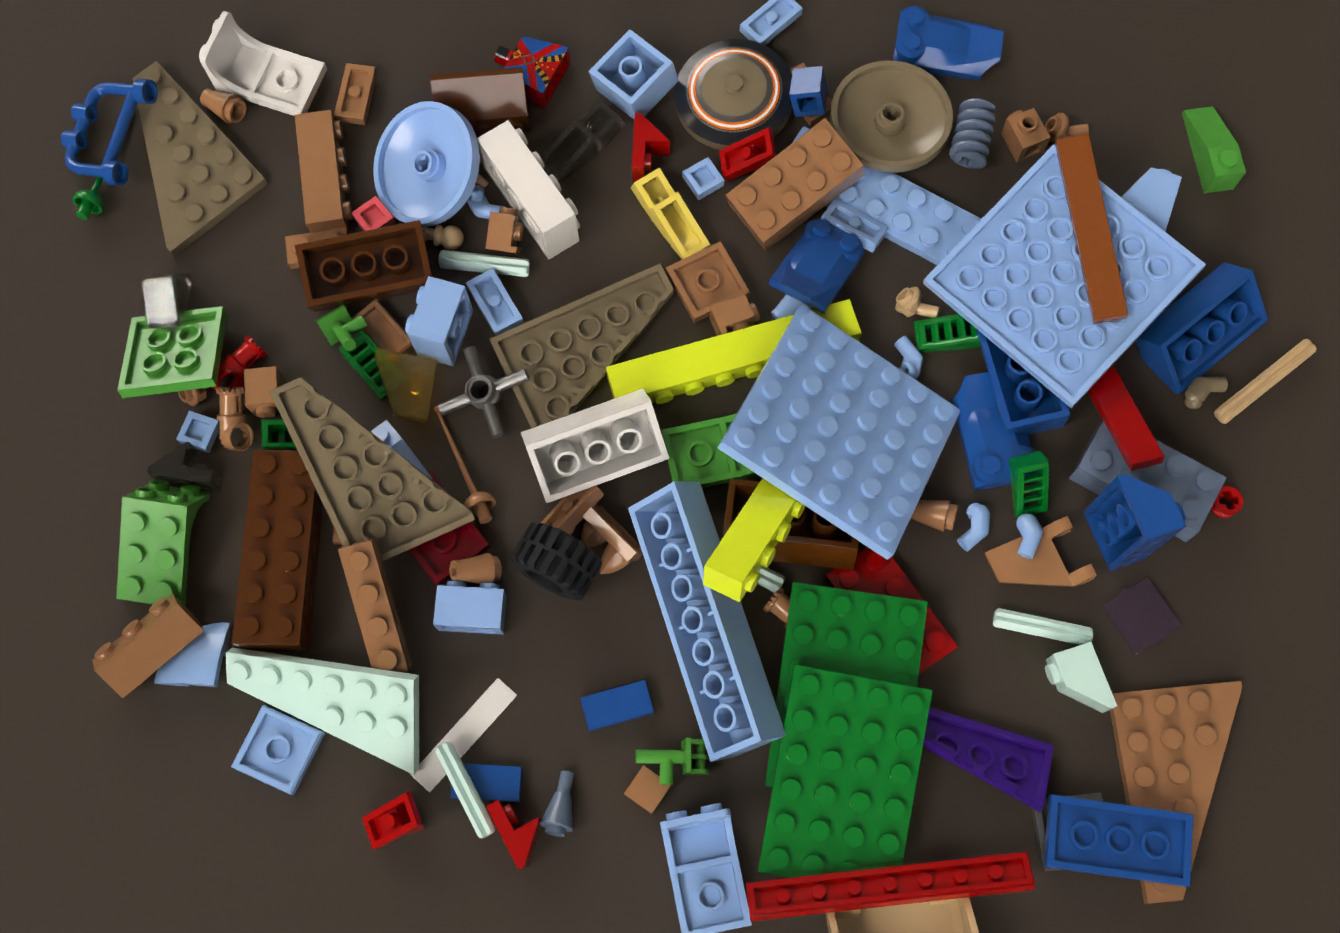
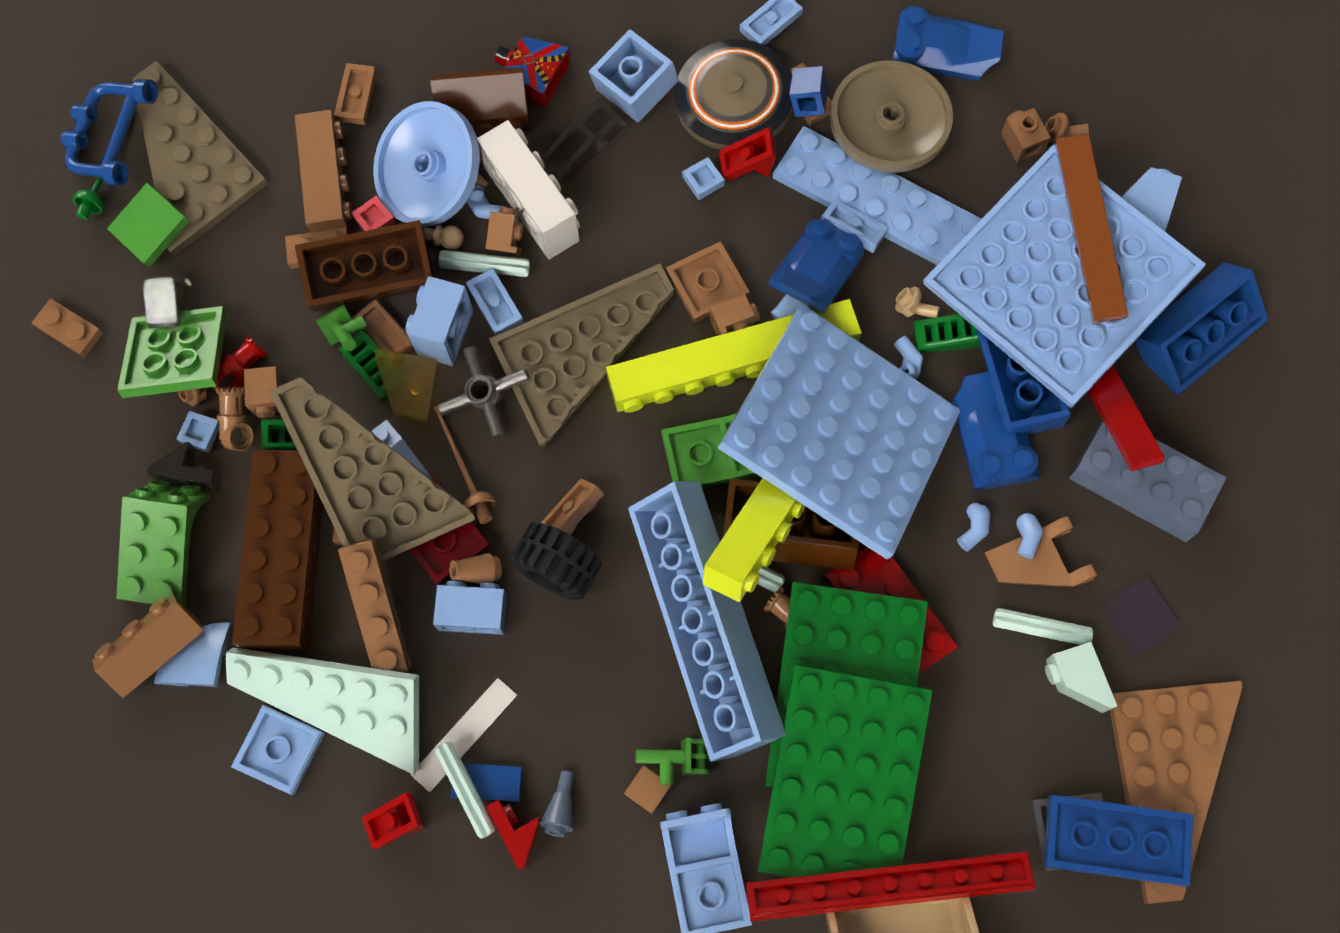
white bracket [199,11,327,116] -> none
medium nougat cone [200,88,247,123] -> none
white brick [521,389,669,503] -> none
blue tile [580,680,654,732] -> none
medium nougat tile [581,506,643,574] -> none
light yellow slope [630,167,710,259] -> none
red slope [632,113,670,182] -> none
medium nougat brick [726,118,864,251] -> none
medium nougat cone [910,500,958,532] -> none
dark purple wing [923,708,1054,812] -> none
sand blue piece [949,98,996,169] -> none
green slope [1009,451,1049,519] -> none
blue slope [1083,474,1186,572] -> none
bright green slope [1182,106,1246,194] -> none
dark tan arm [1184,377,1228,409] -> none
red bush [1210,486,1243,518] -> none
tan axle [1214,339,1317,424] -> none
none -> medium nougat plate [31,298,104,358]
none -> bright green tile [107,183,190,267]

